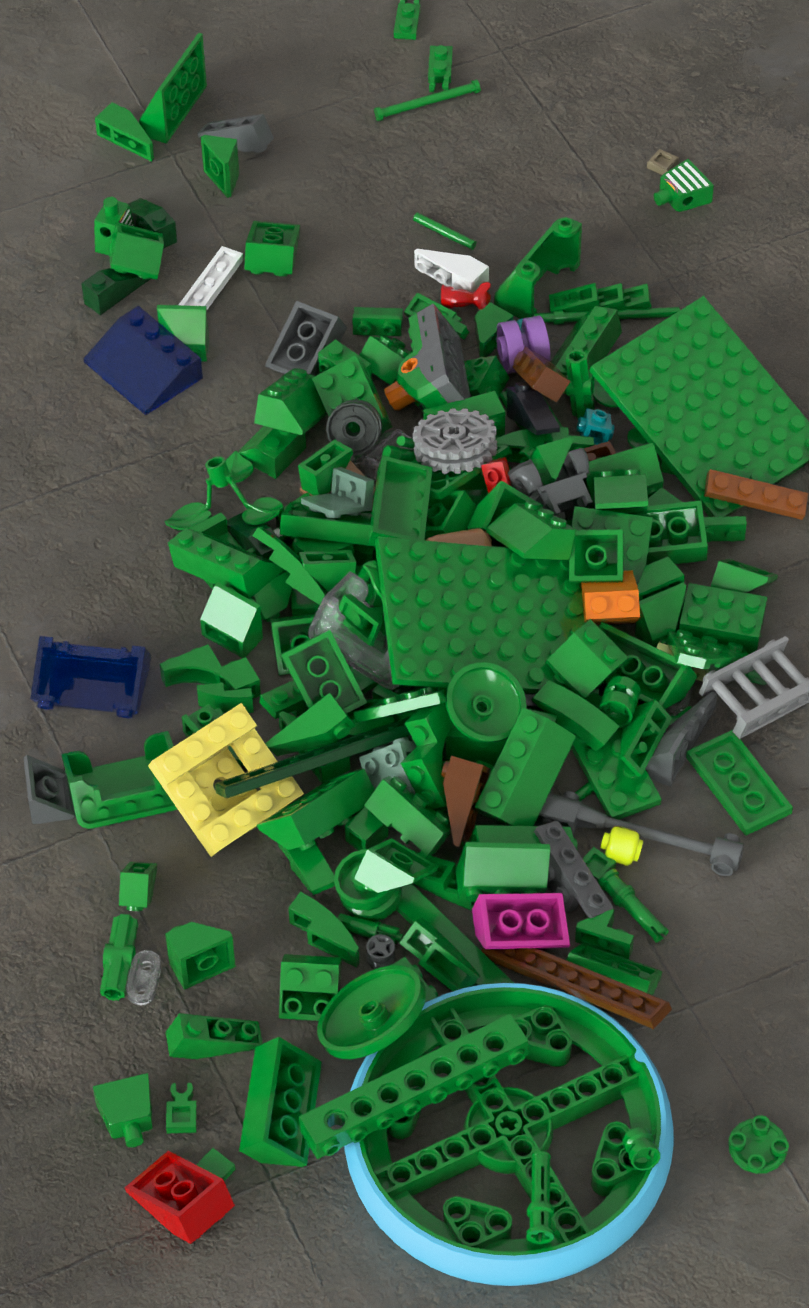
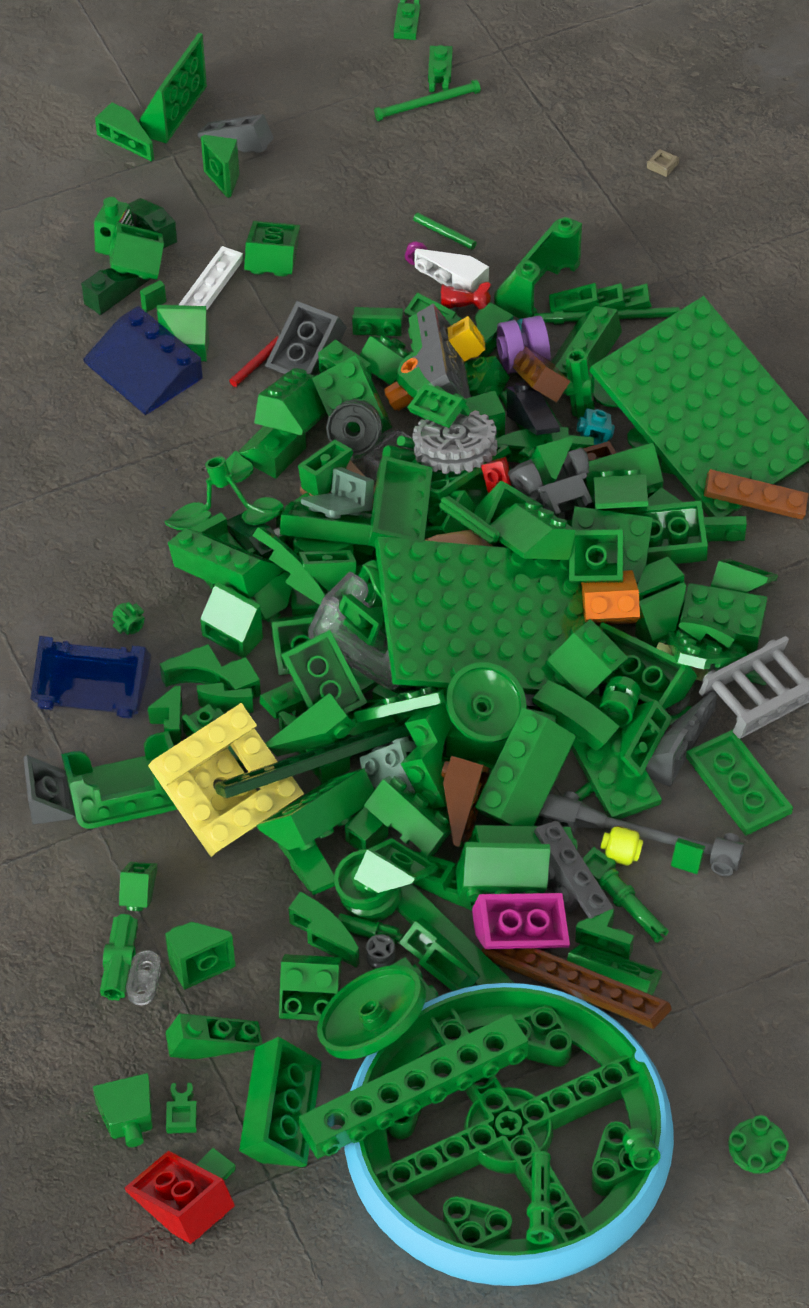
green torso [653,159,714,212] -> none
none -> green gear [112,602,145,635]
none -> green tile [140,280,167,313]
none -> green slope [148,686,183,745]
none -> red bar [229,336,279,387]
none -> magenta bush [405,242,428,265]
none -> green bracket [407,384,471,428]
none -> green axle [439,496,500,544]
none -> yellow brick [447,316,485,362]
none -> green tile [671,838,705,874]
none -> green slope [678,617,737,648]

